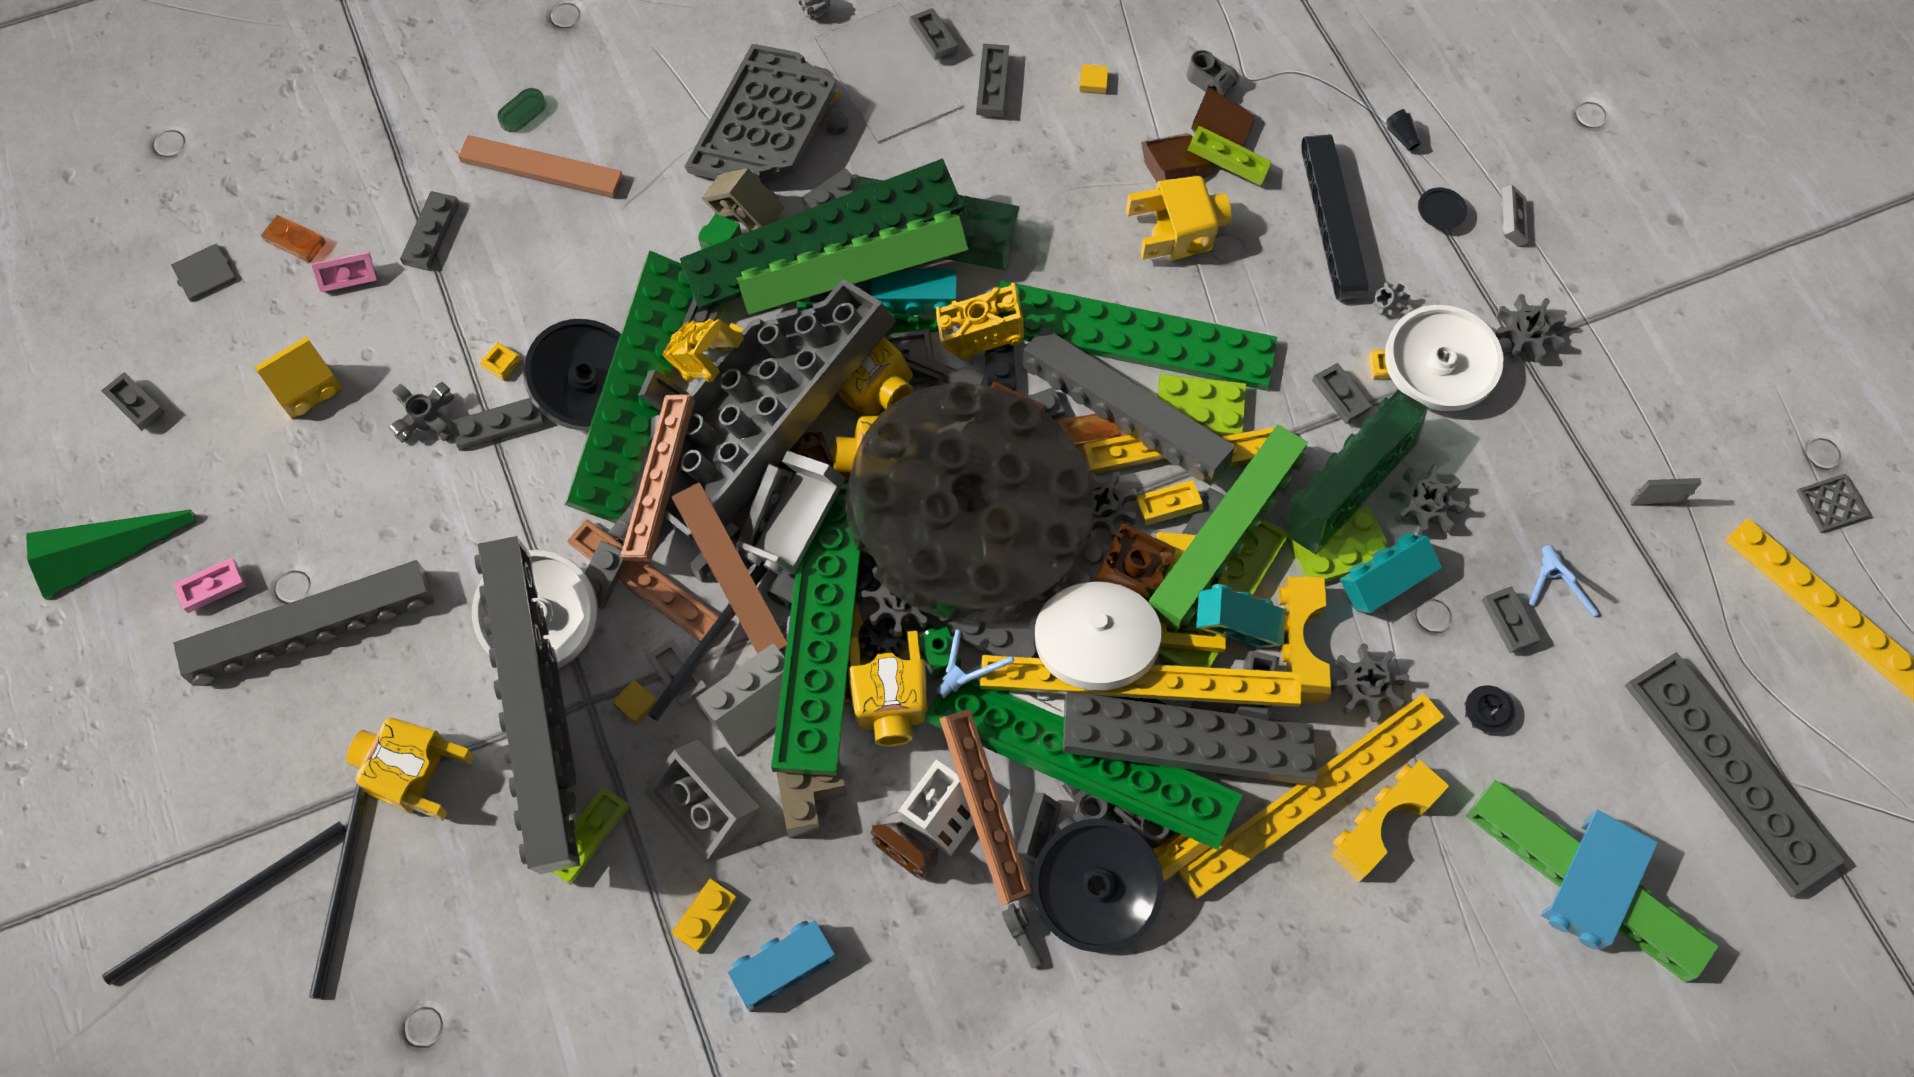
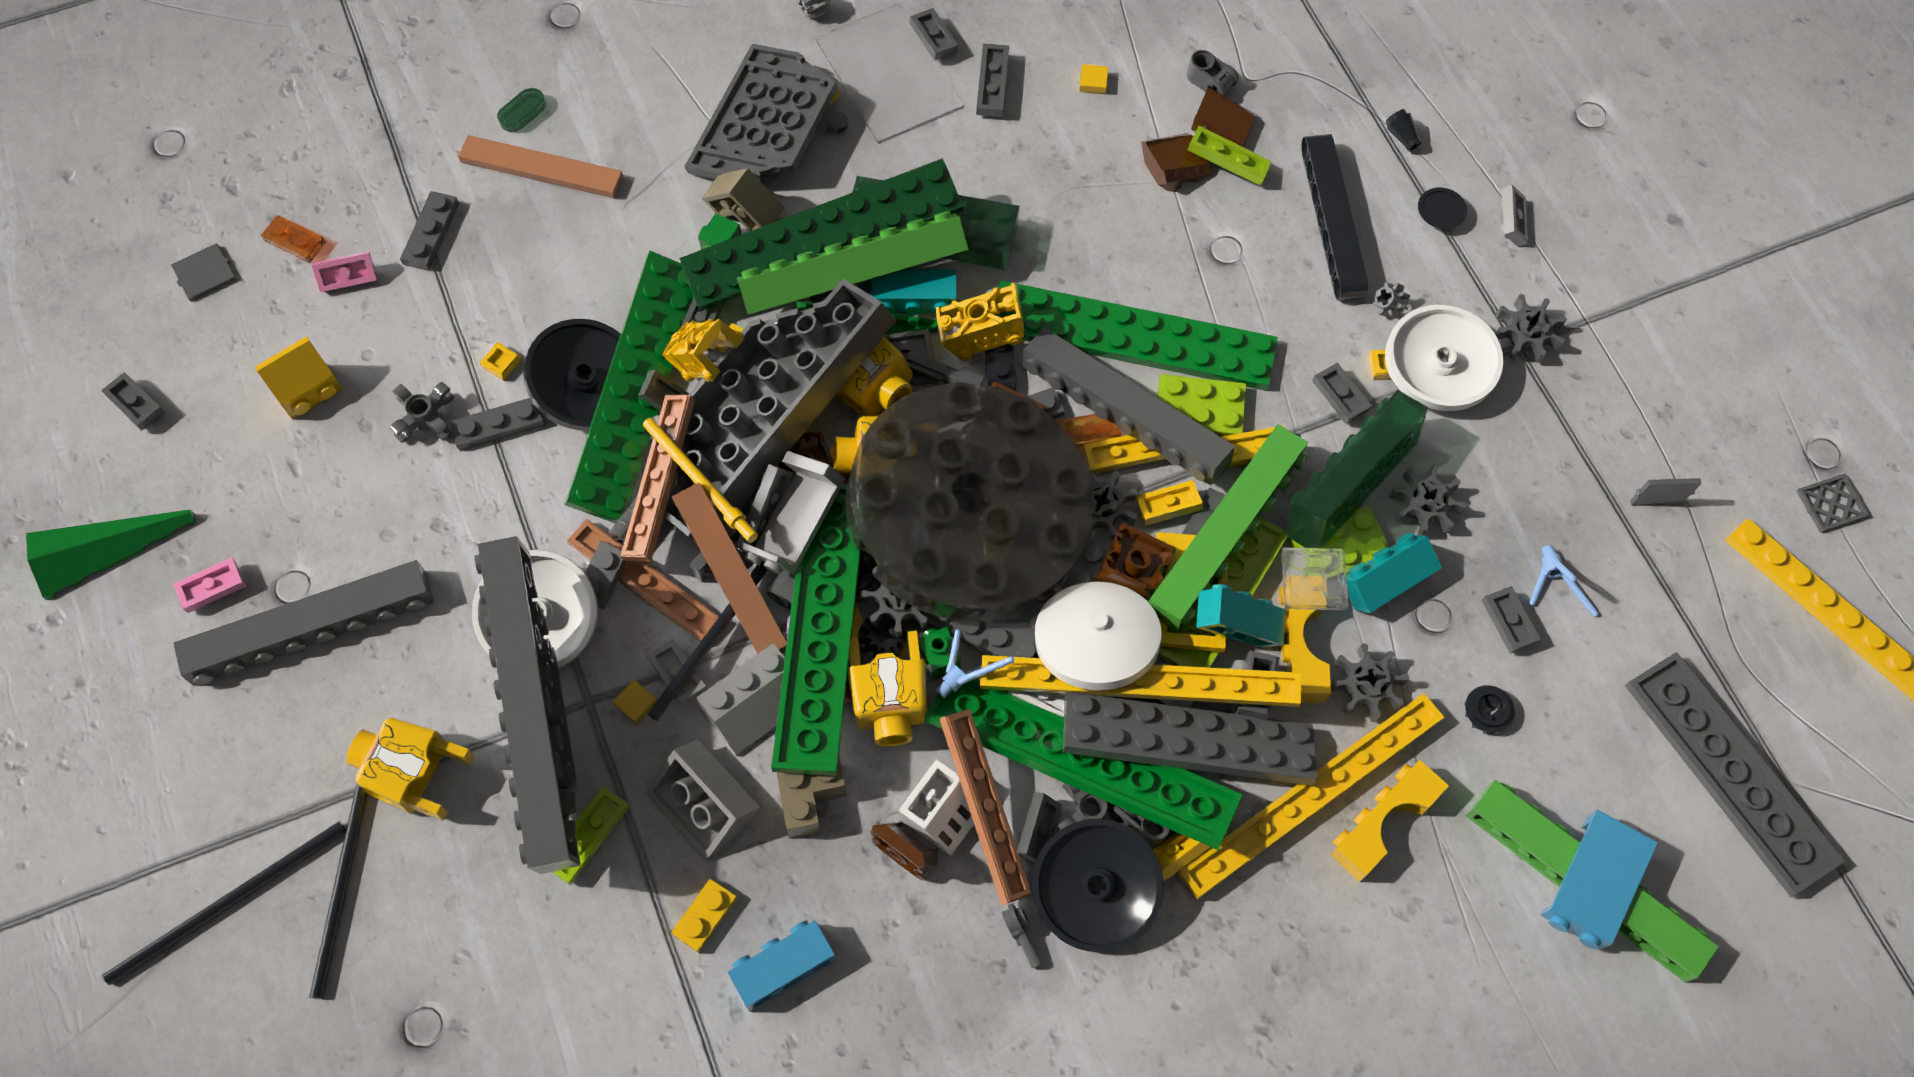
dark grey plate [802,168,862,209] -> none
yellow piece [1126,176,1232,261] -> none
none -> yellow bar [643,418,758,543]
none -> clear plate [1281,548,1349,610]

